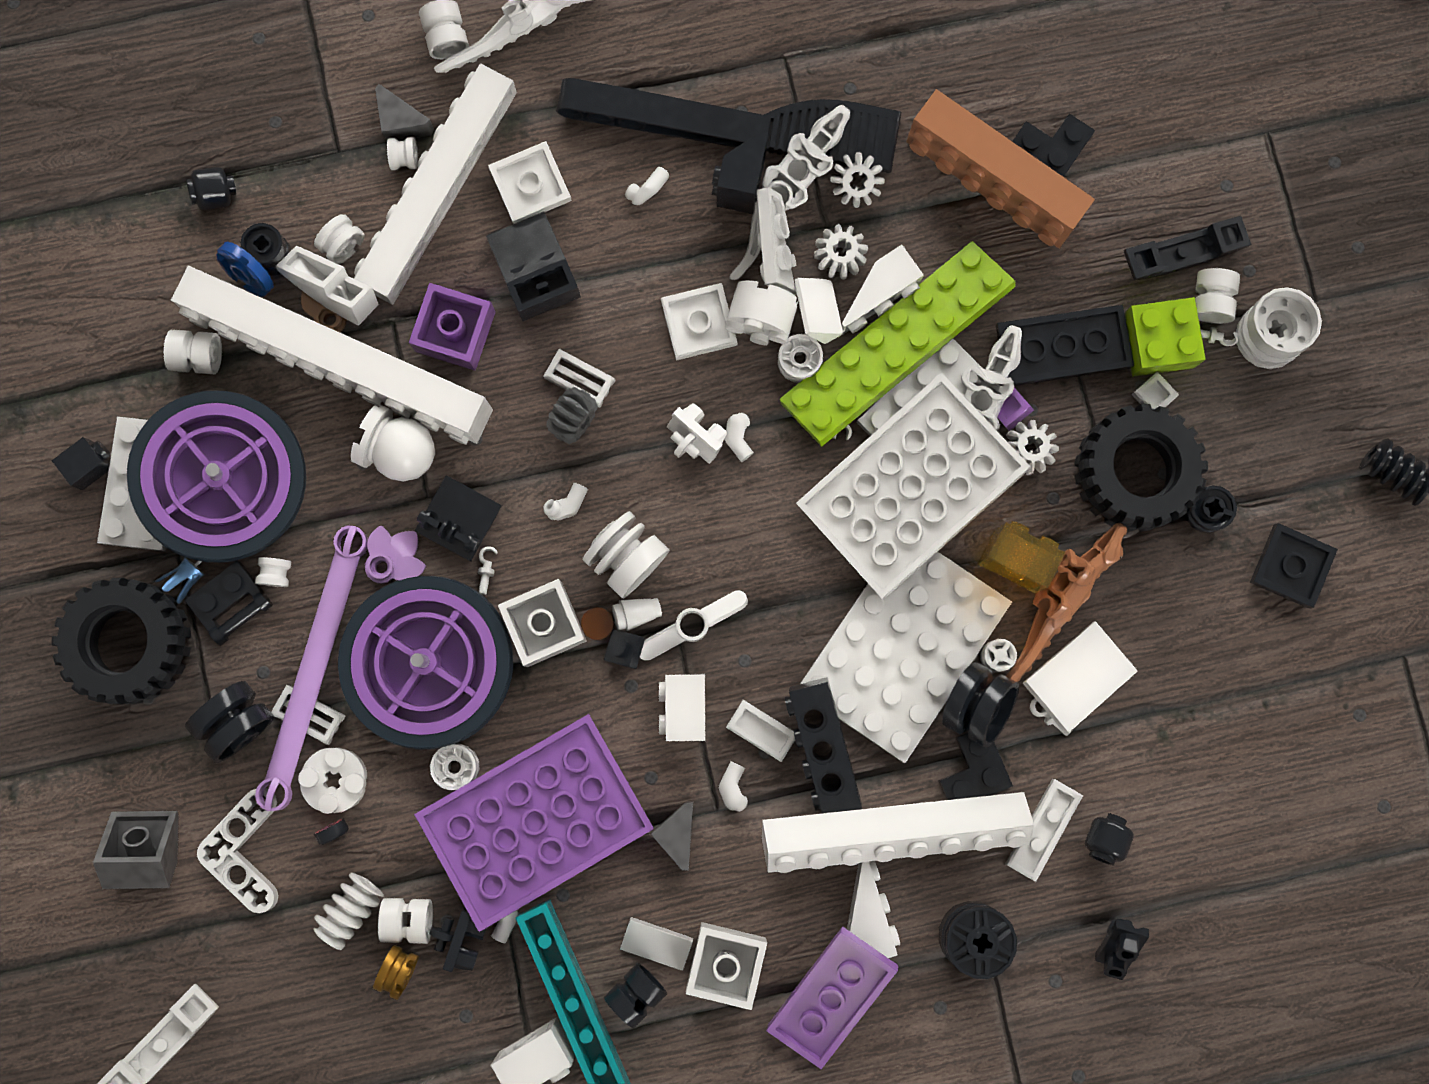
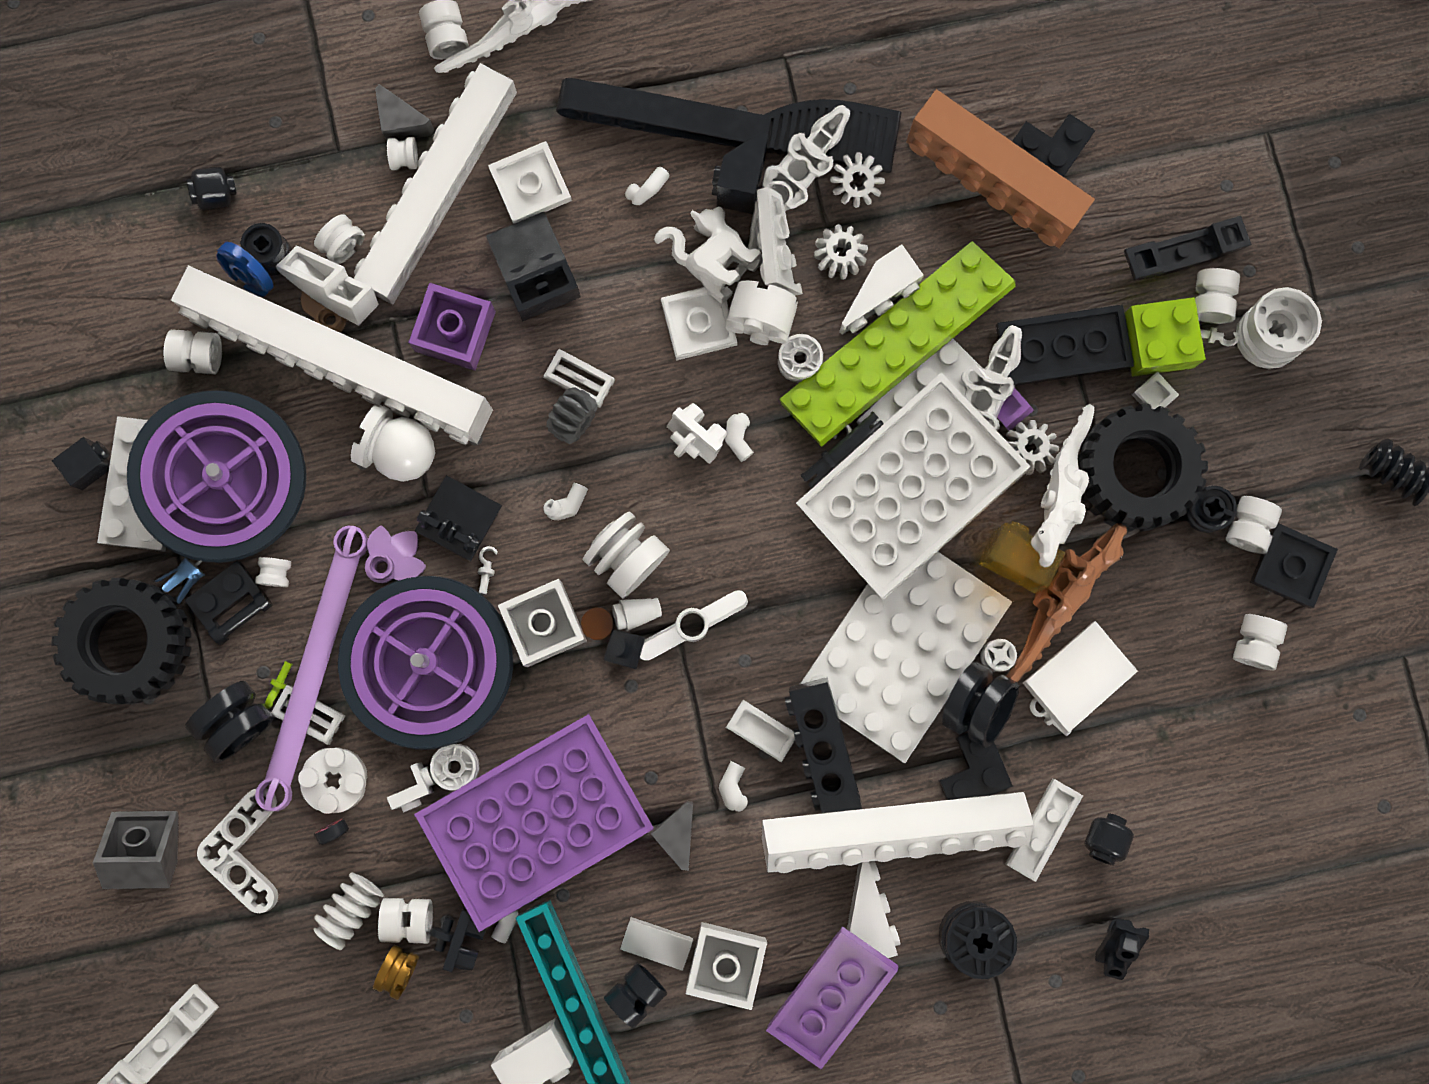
white brick [659,674,705,741] -> none
white slope [795,278,843,344] -> none
none -> lime hand [265,661,293,709]
none -> white bracket [387,763,435,813]
none -> white animal [654,207,763,304]
none -> black pin [800,411,884,488]
none -> white animal [1031,404,1095,567]
none -> white wheel [1226,496,1282,554]
none -> white wheel [1233,614,1288,670]

